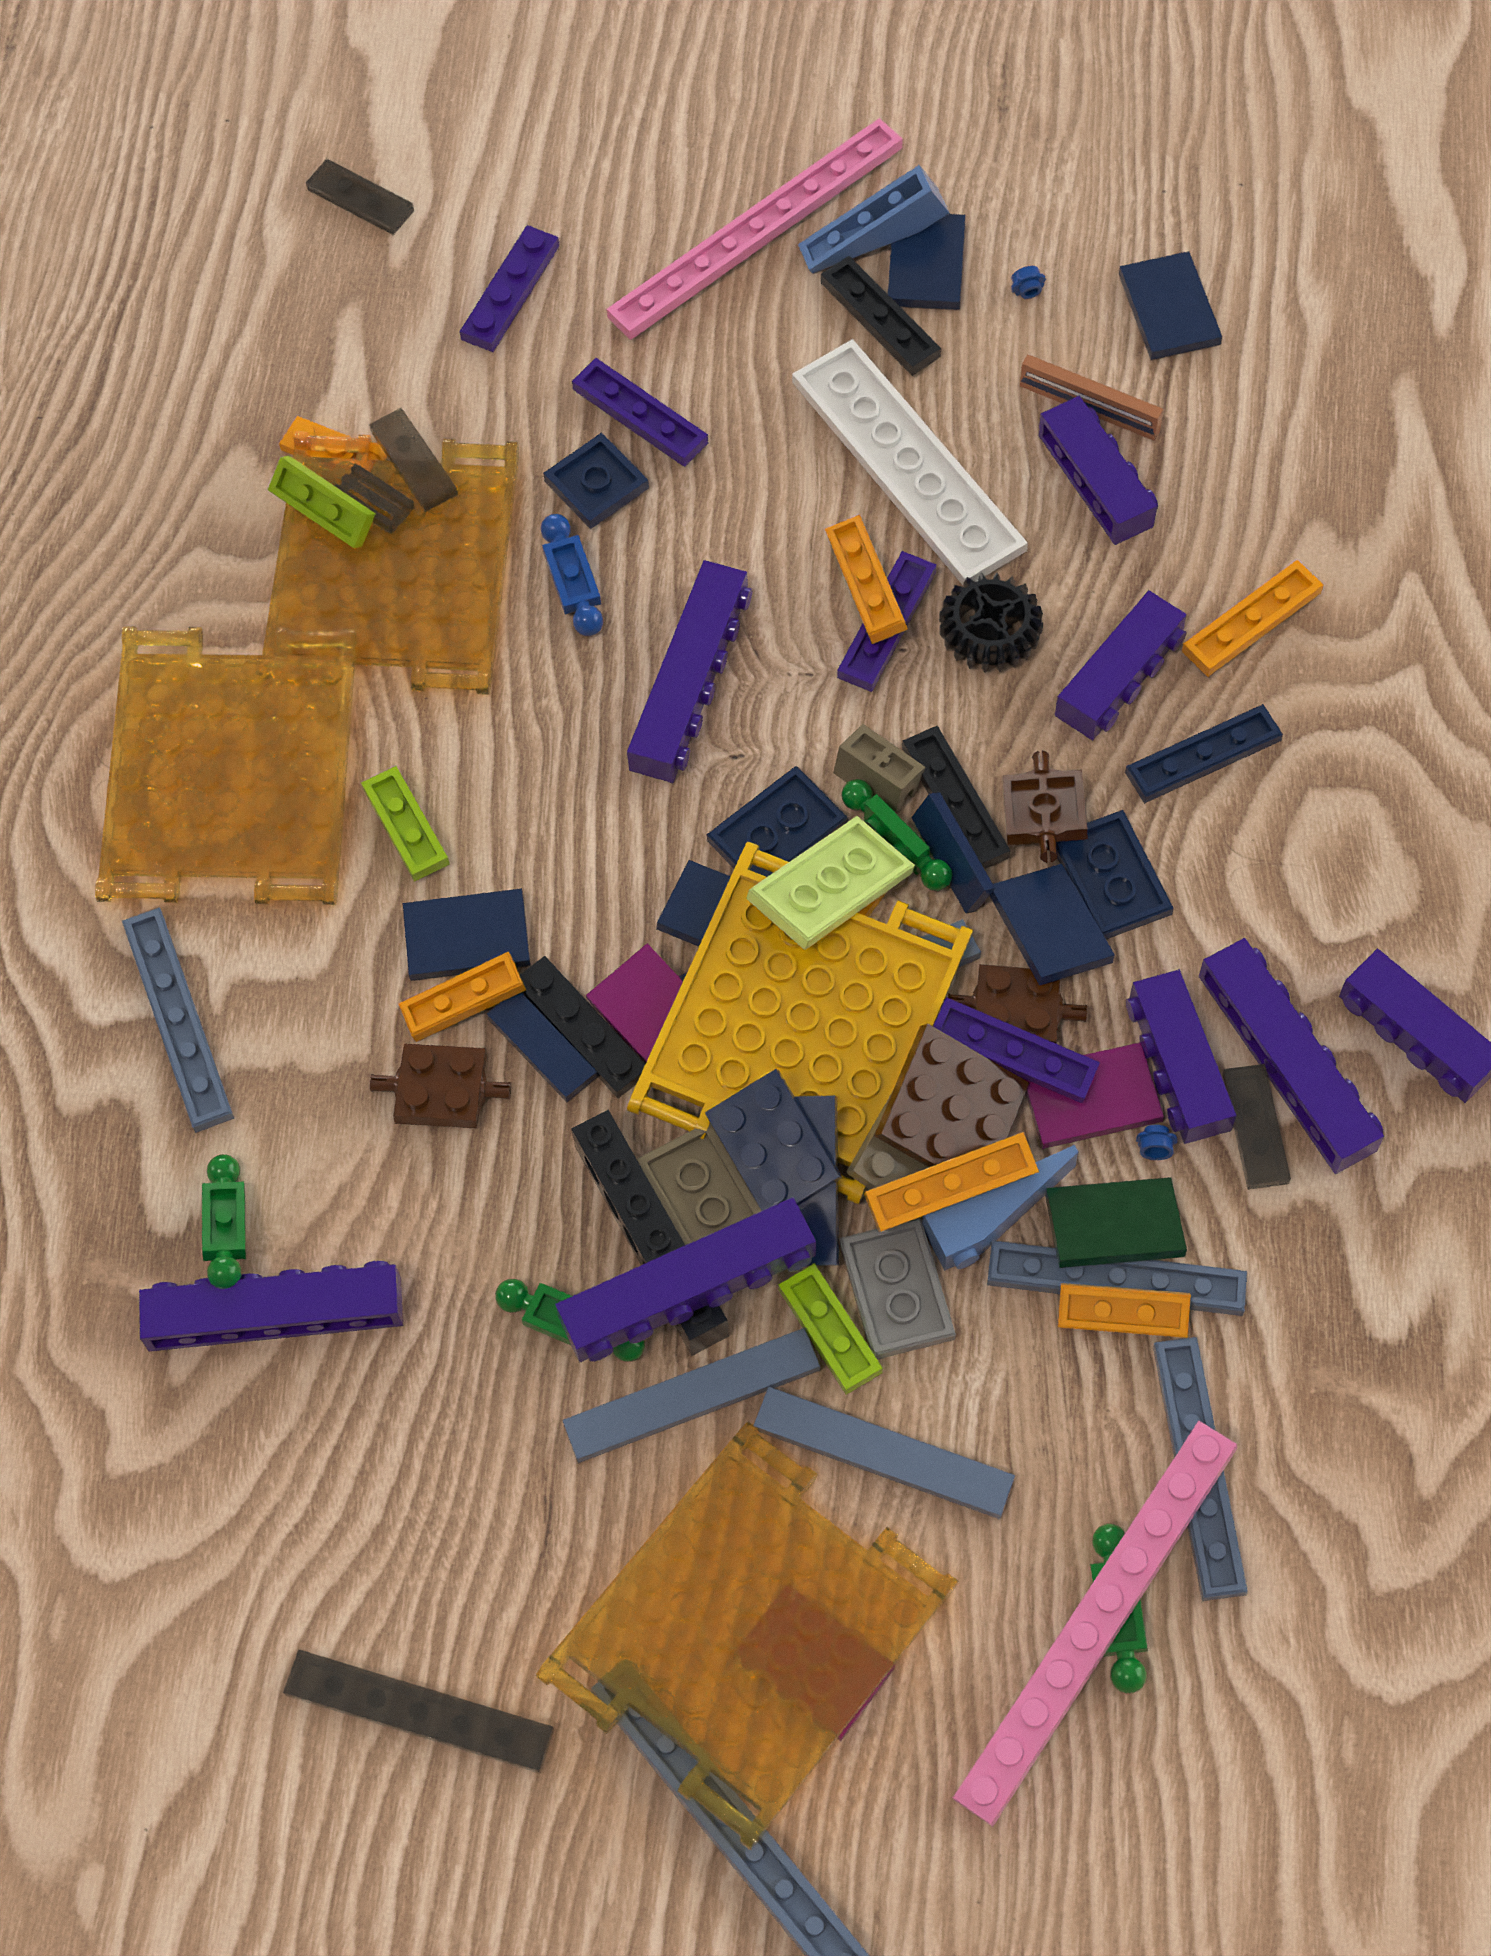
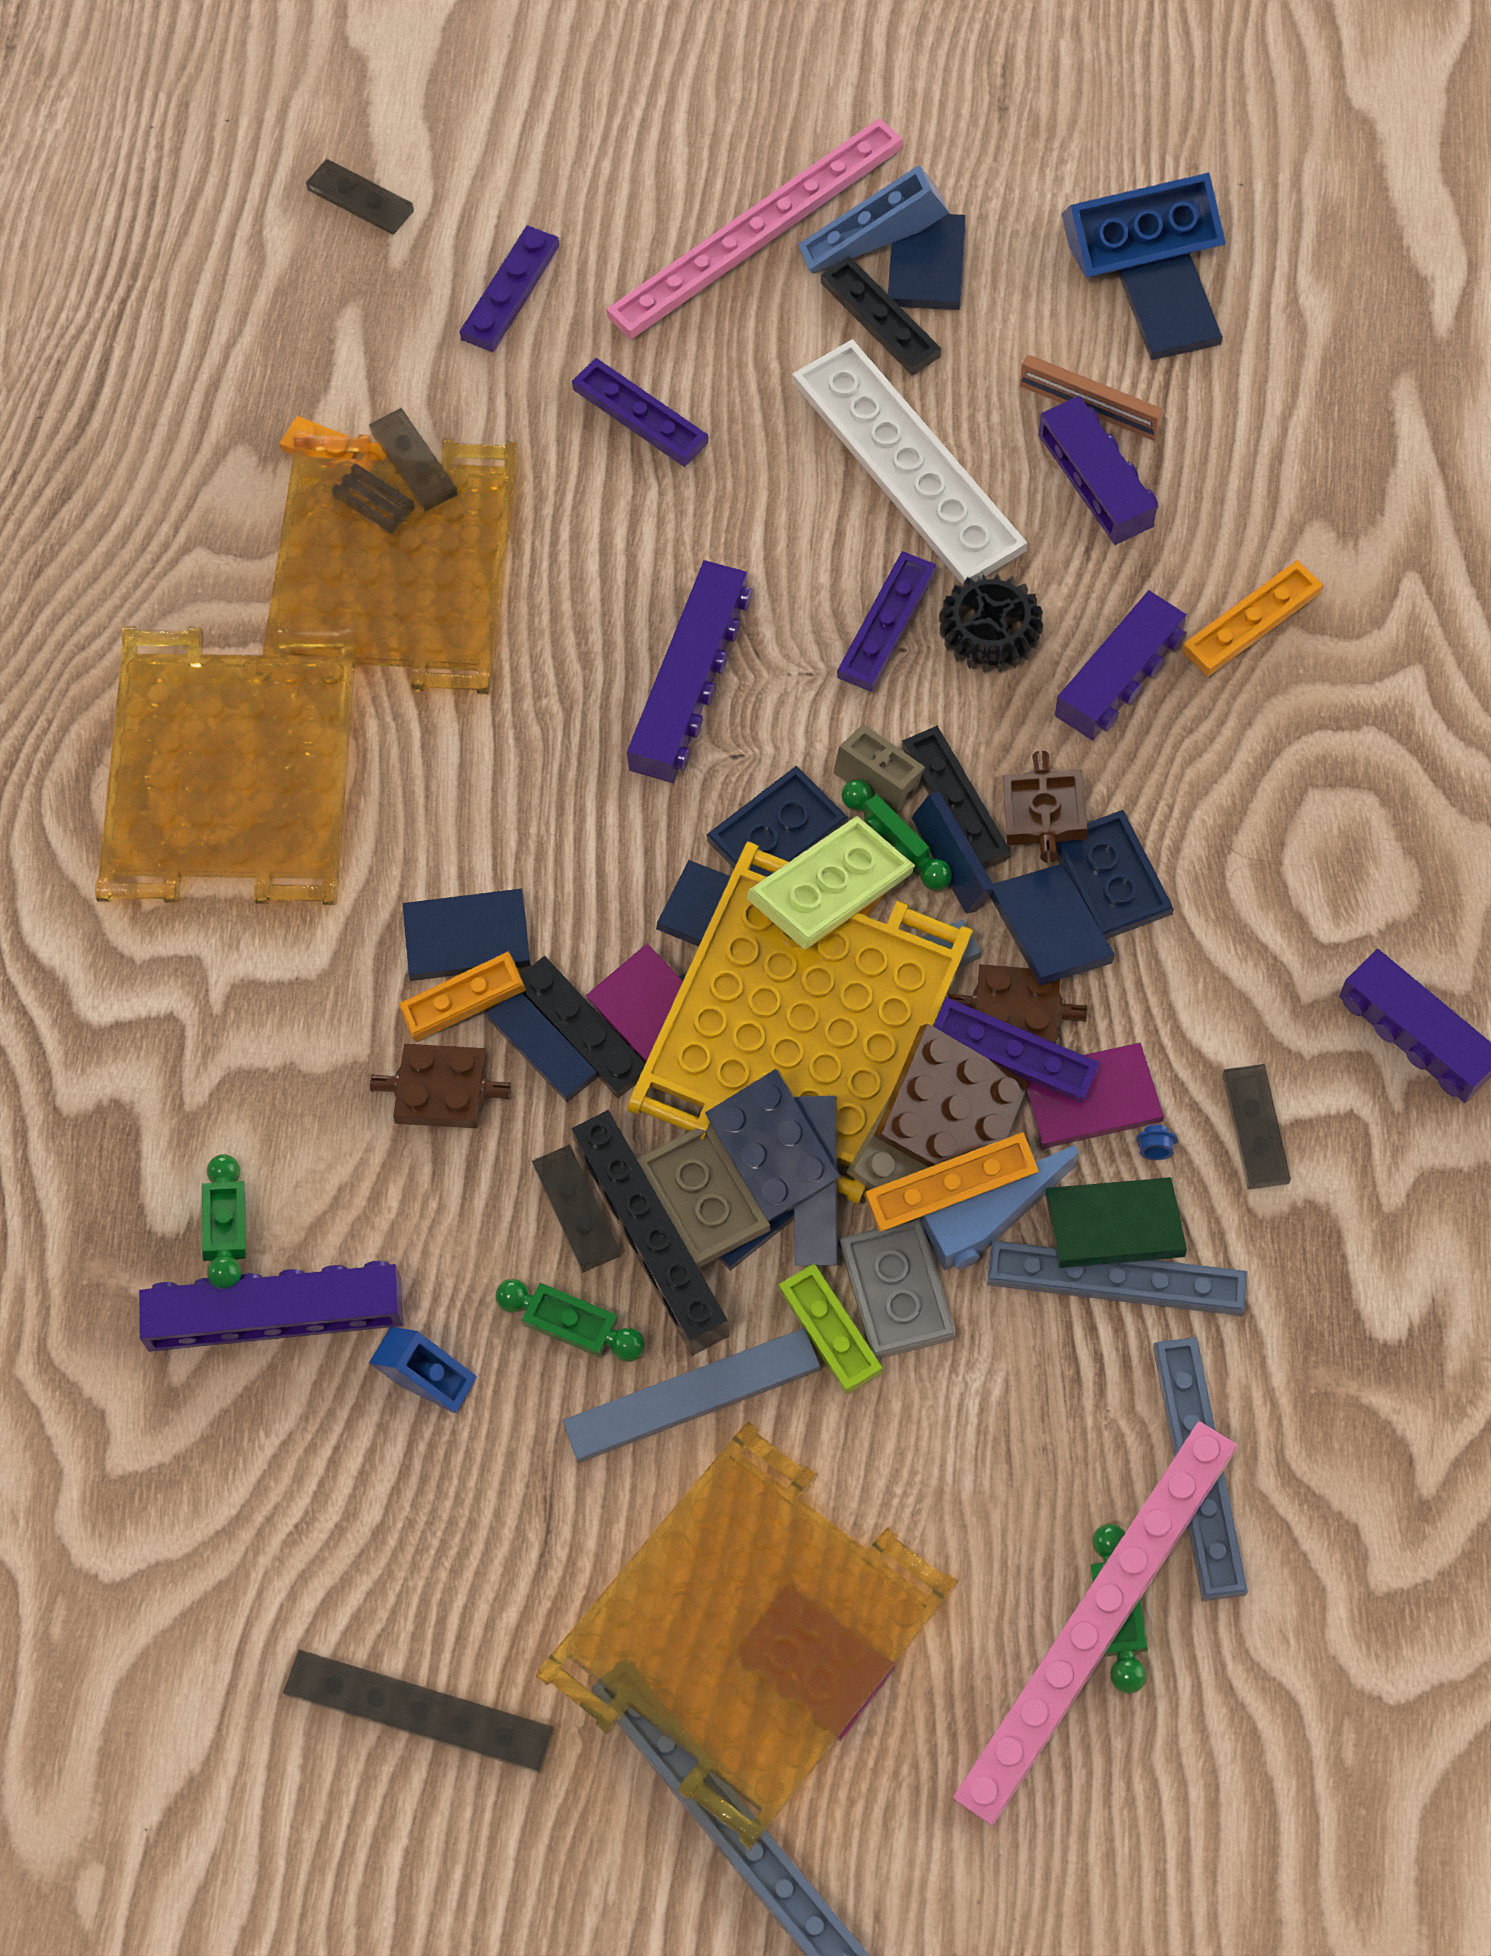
sand blue tile [122,907,235,1133] -> none
lime plate [268,456,376,548] -> none
lime plate [361,766,450,882] -> none
blue plate [540,514,603,636] -> none
dark blue plate [543,432,649,529] -> none
dark purple brick [555,1197,816,1363] -> none
sand blue tile [753,1386,1015,1519] -> none
light orange tile [825,514,908,644] -> none
blue plate [1011,266,1046,299] -> none
light orange tile [1058,1283,1191,1338] -> none
dark blue tile [1125,704,1283,804] -> none
dark purple brick [1126,969,1237,1144] -> none
dark purple brick [1199,938,1384,1175] -> none
none -> blue slope [369,1326,477,1413]
none -> clear smoke tile [532,1144,621,1273]
none -> blue slope [1061,172,1226,278]

